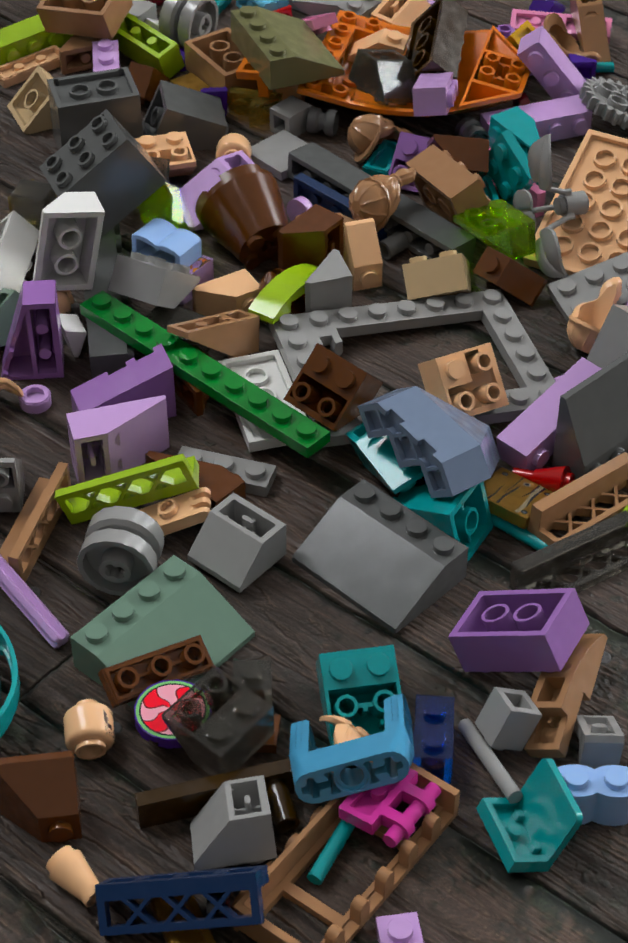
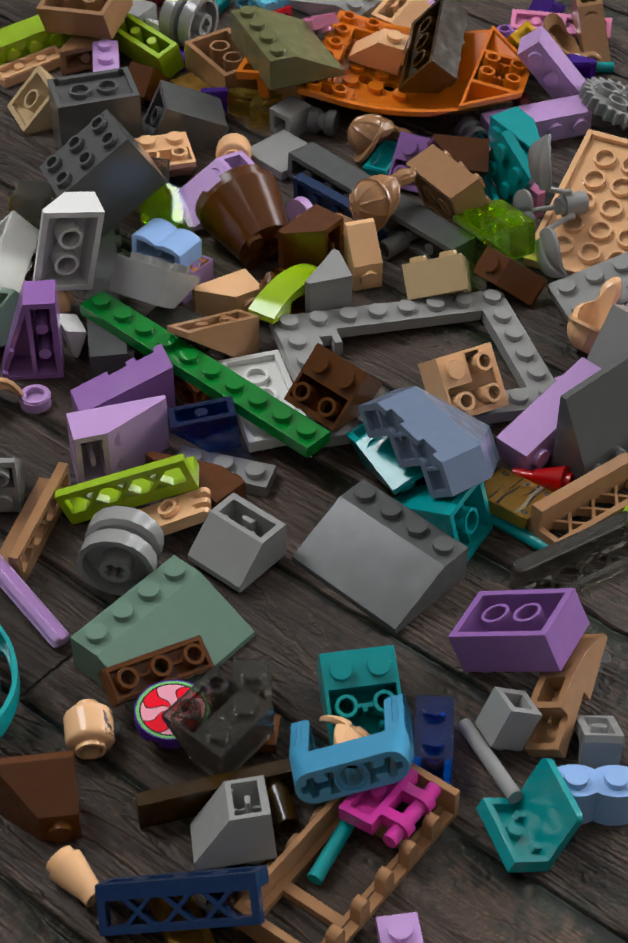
clear smoke slope [348,49,417,106] -> none
lavender brick [412,72,459,117] -> none
none -> clear blue slope [167,396,242,453]

